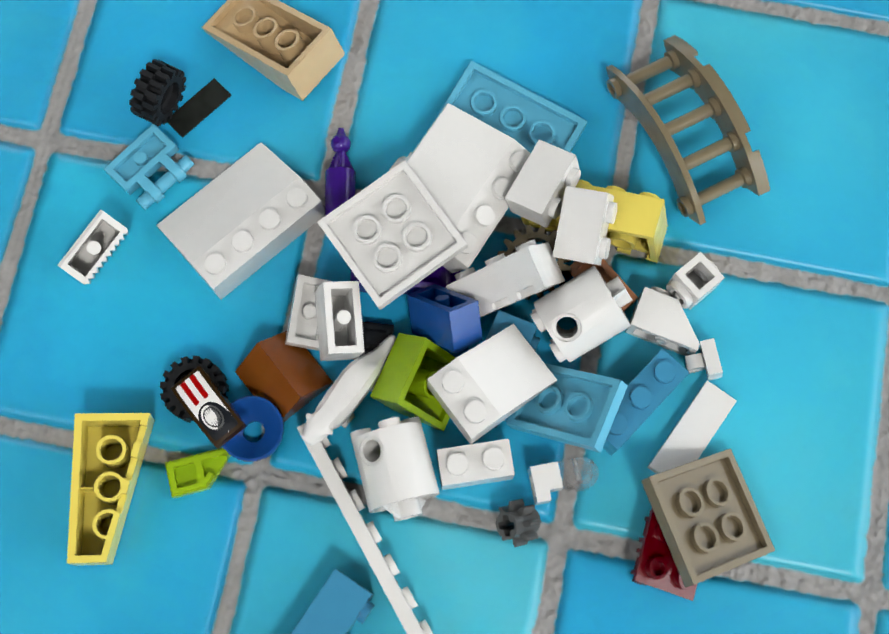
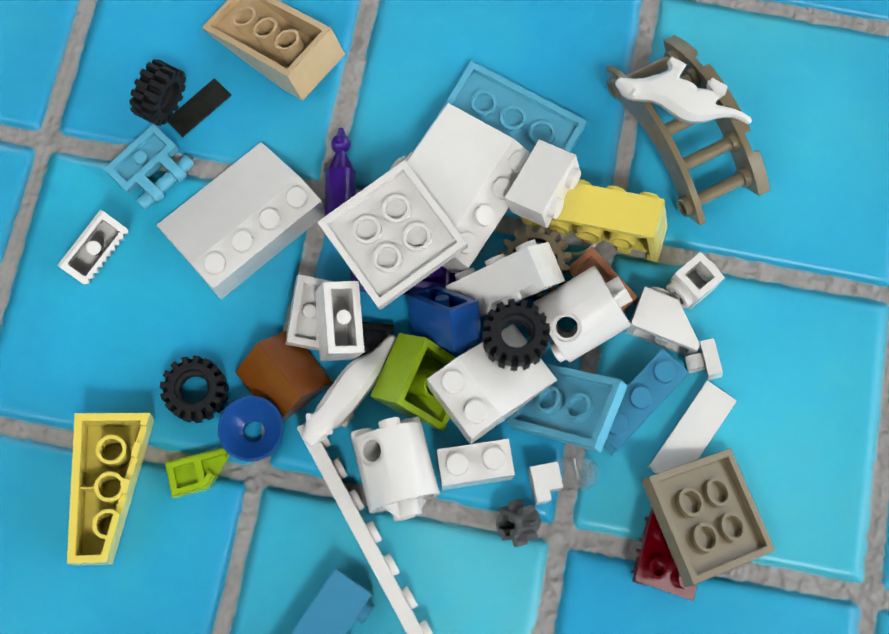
slope [171,366,247,449] -> none
white brick [552,186,618,266] -> none
none -> black tyre [482,299,550,371]
none -> white animal [615,57,752,124]

